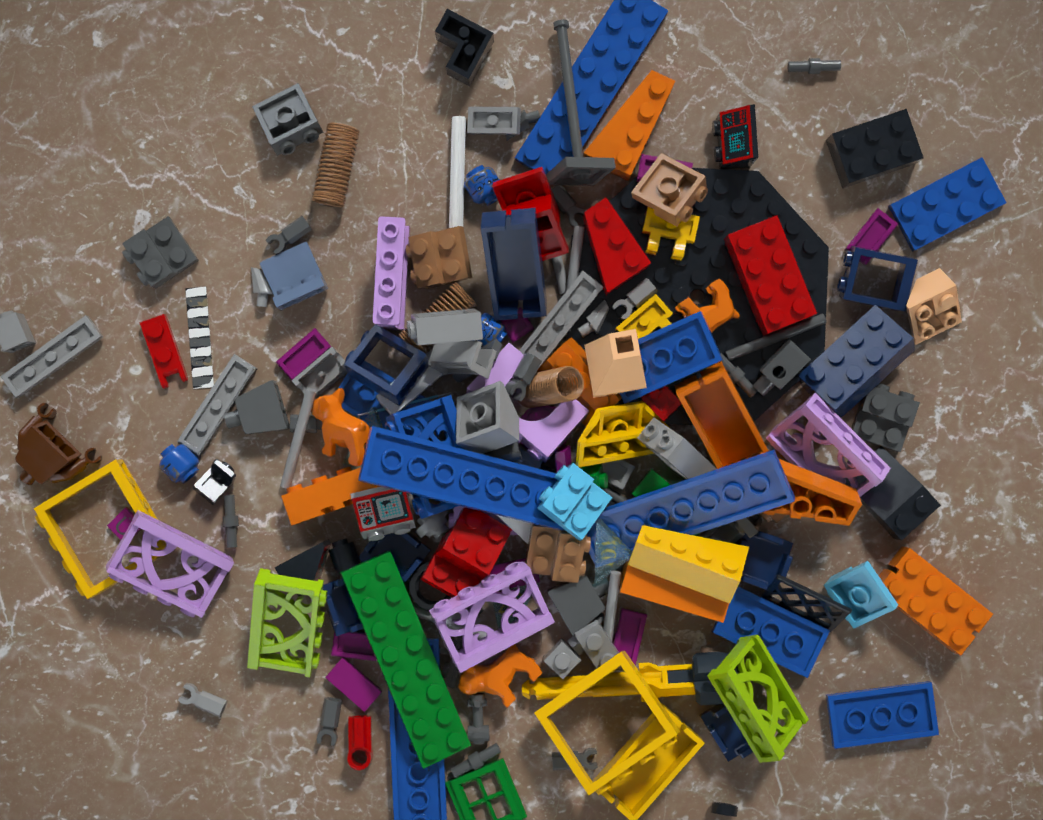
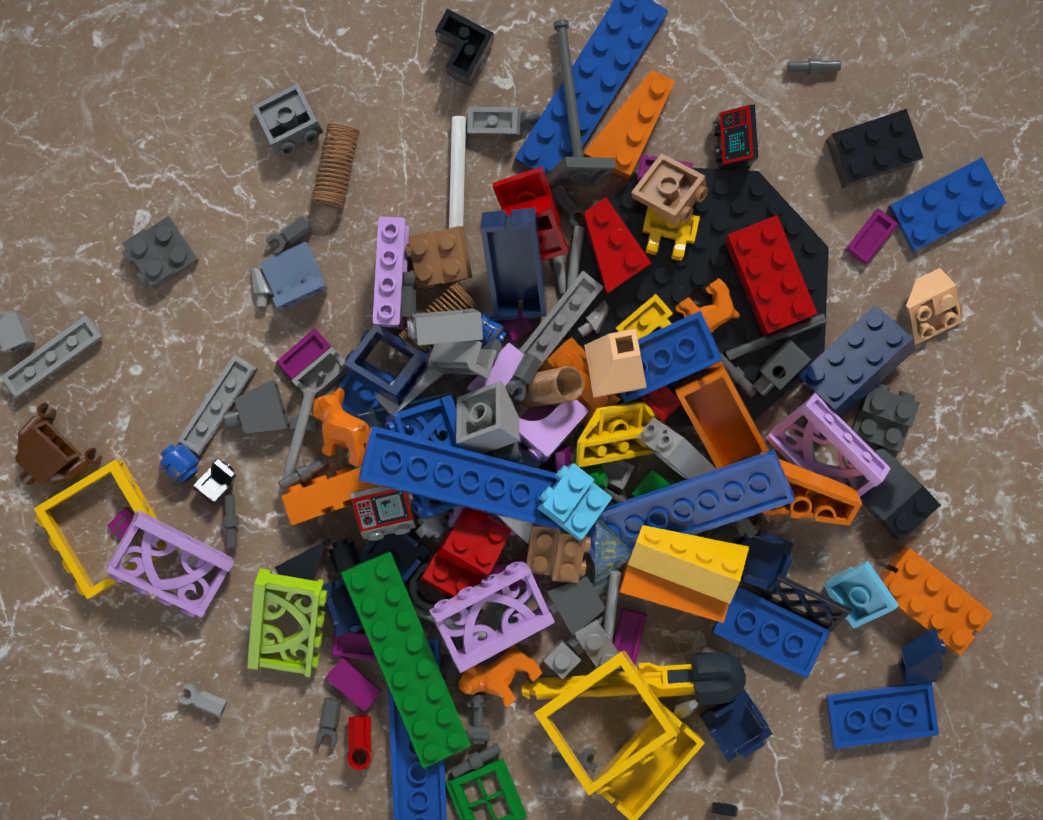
red hinge [139,314,188,389] -> none
sticker [185,287,214,389] -> none
blue head [464,165,500,206] -> none
light grey bar [612,278,657,320] -> none
lime fence [707,635,809,763] -> none
dark blue window [837,246,918,311] -> none
none -> dark grey bar [278,457,329,491]
none -> dark grey bar [400,272,416,317]
none -> light grey bar [674,699,698,719]
none -> dark blue slope [898,629,946,685]

